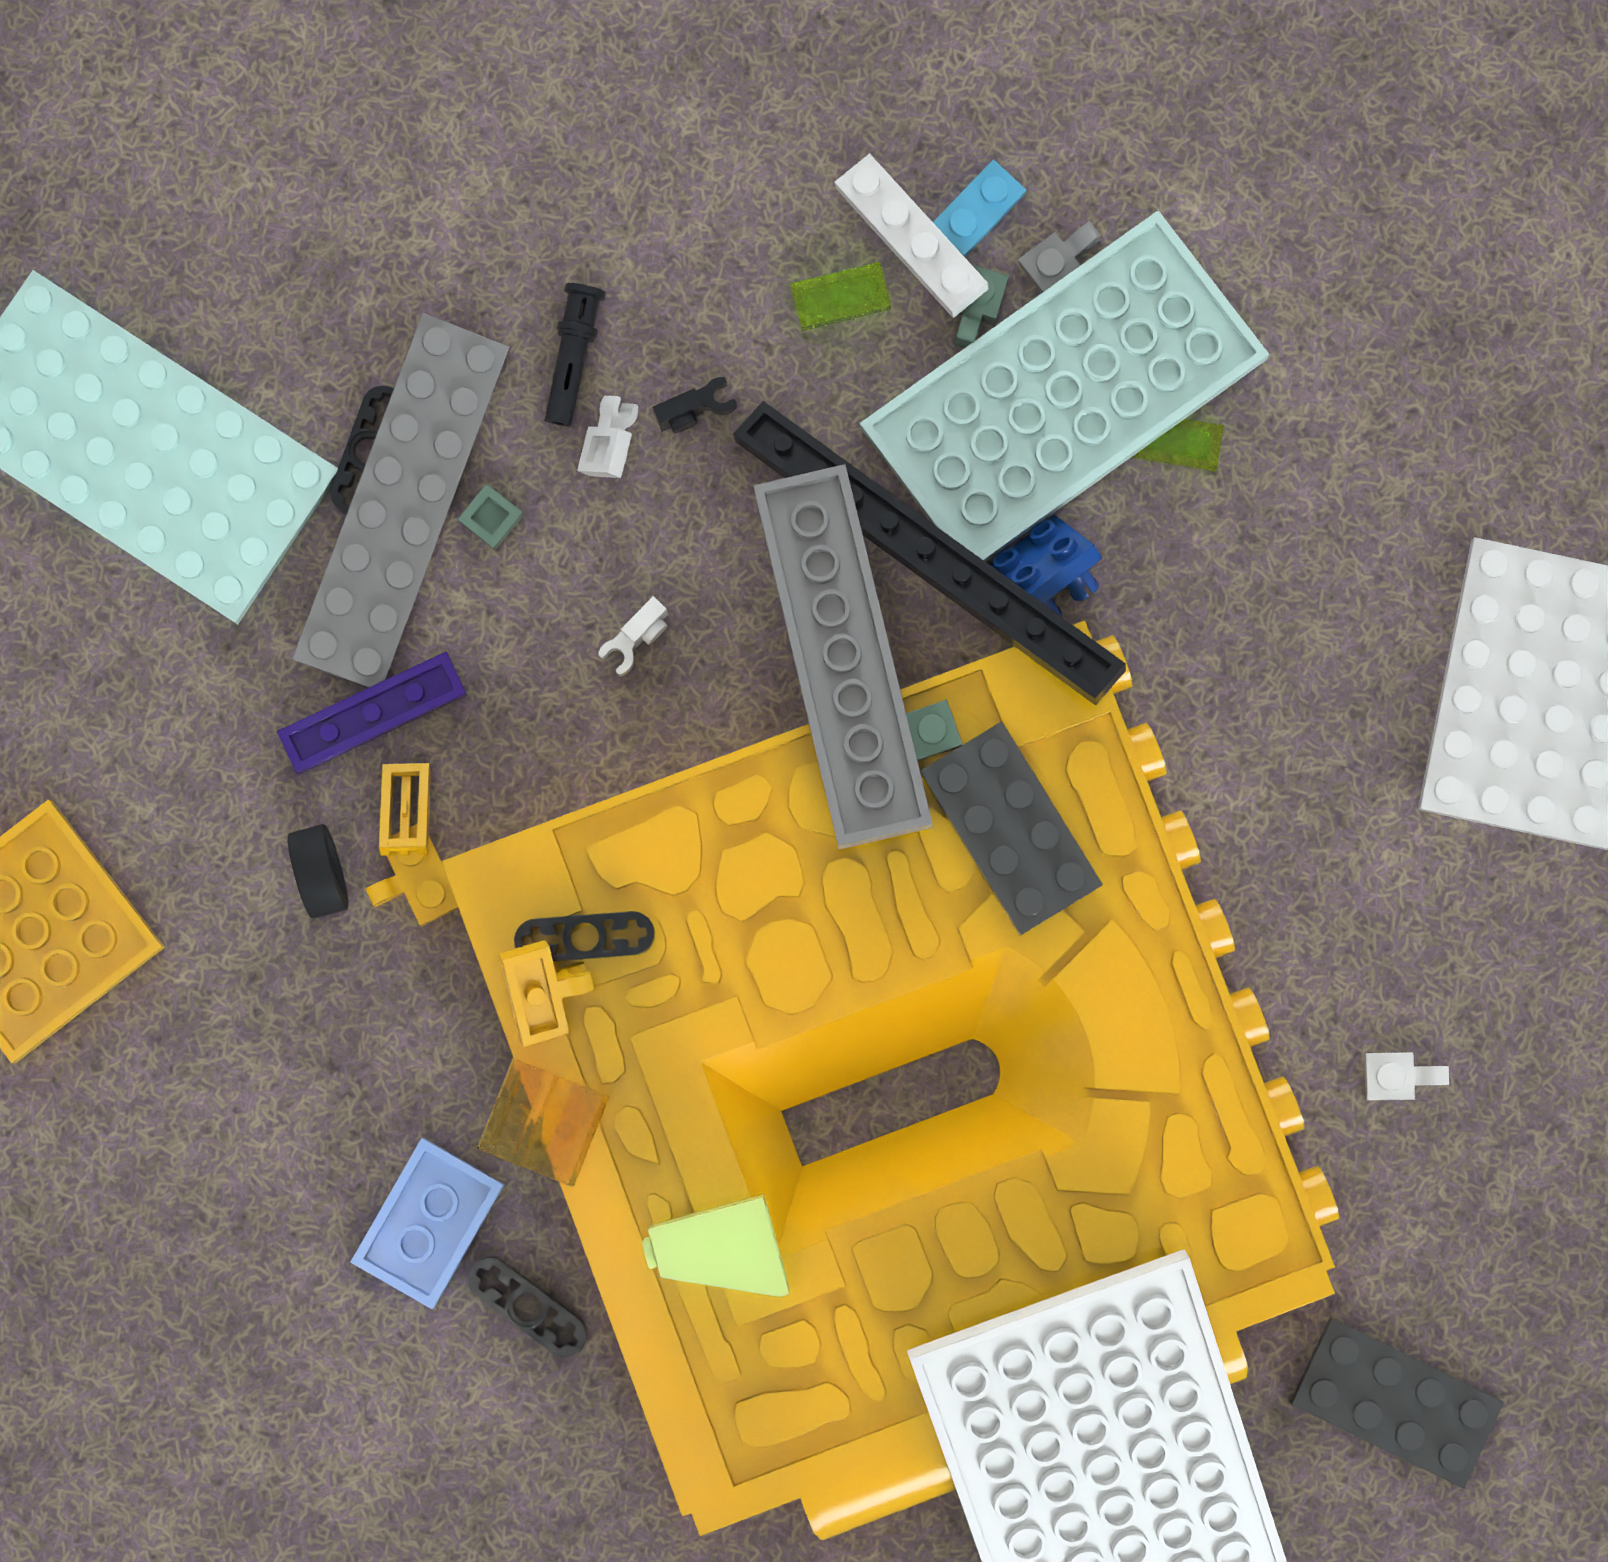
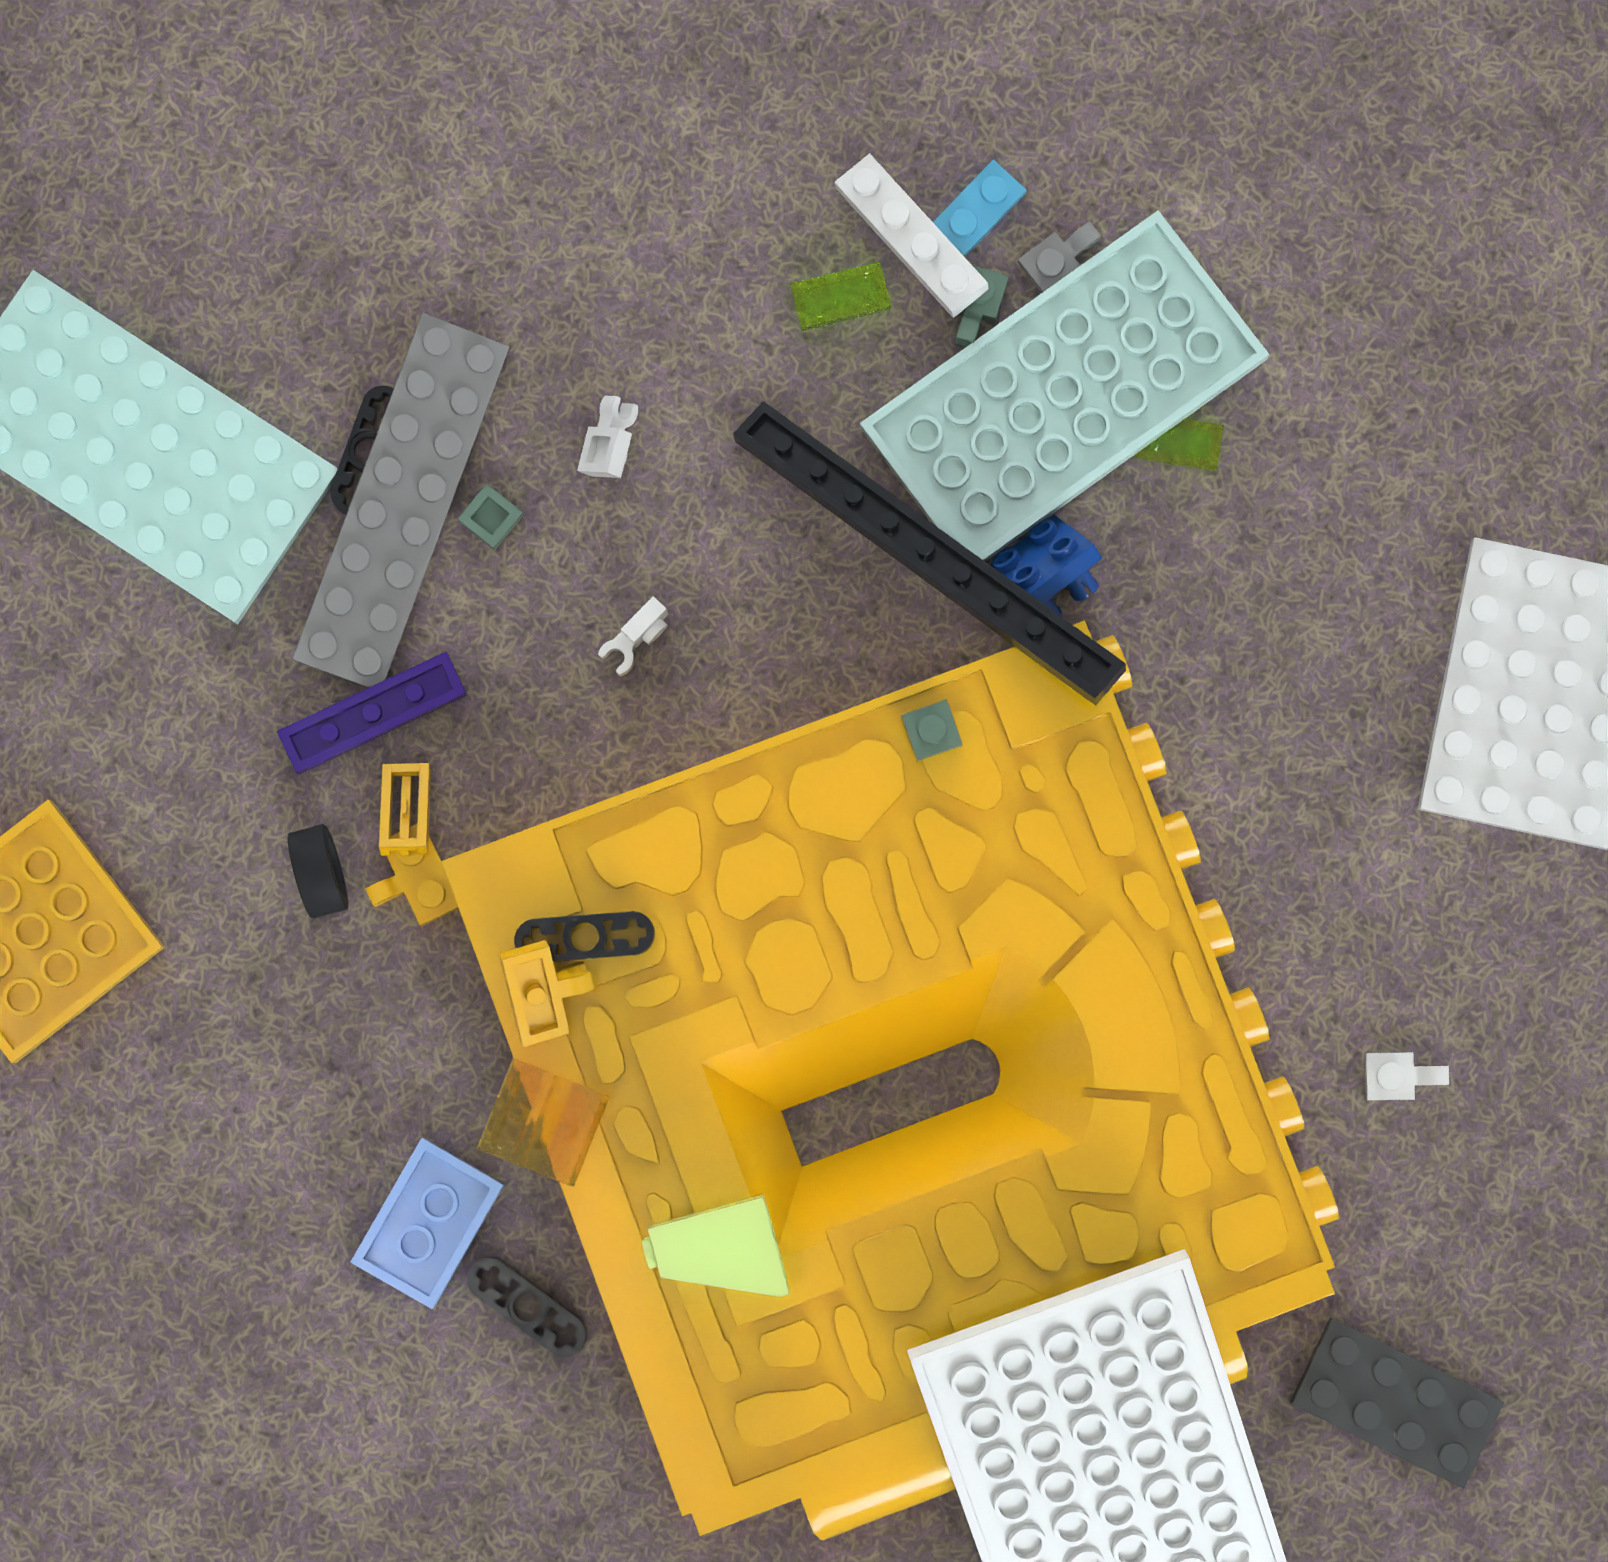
black pin [544,283,606,427] -> none
black plate [652,377,737,433] -> none
light grey plate [753,464,933,850] -> none
dark grey plate [920,721,1103,936] -> none

